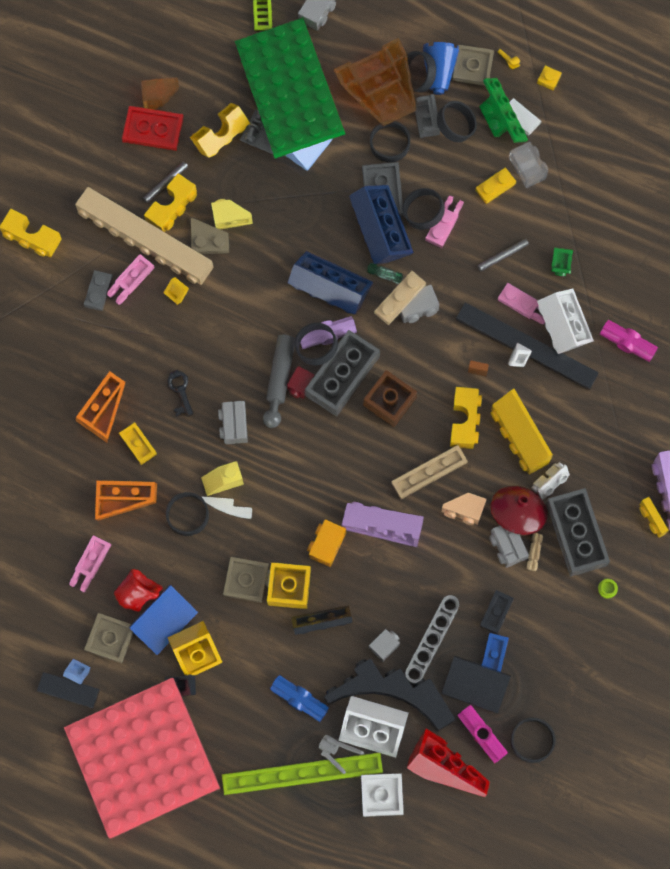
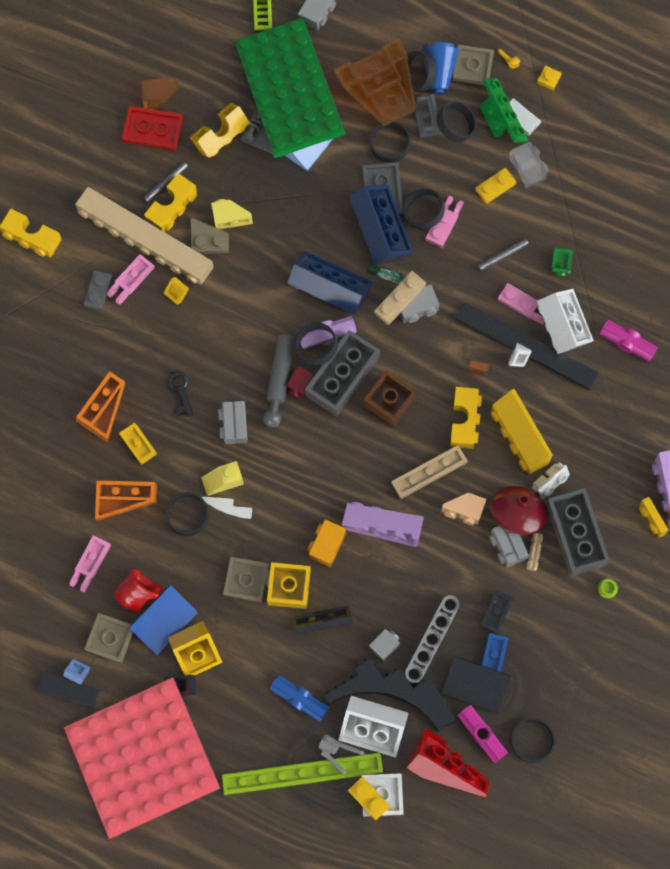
none -> yellow plate [348,777,390,821]

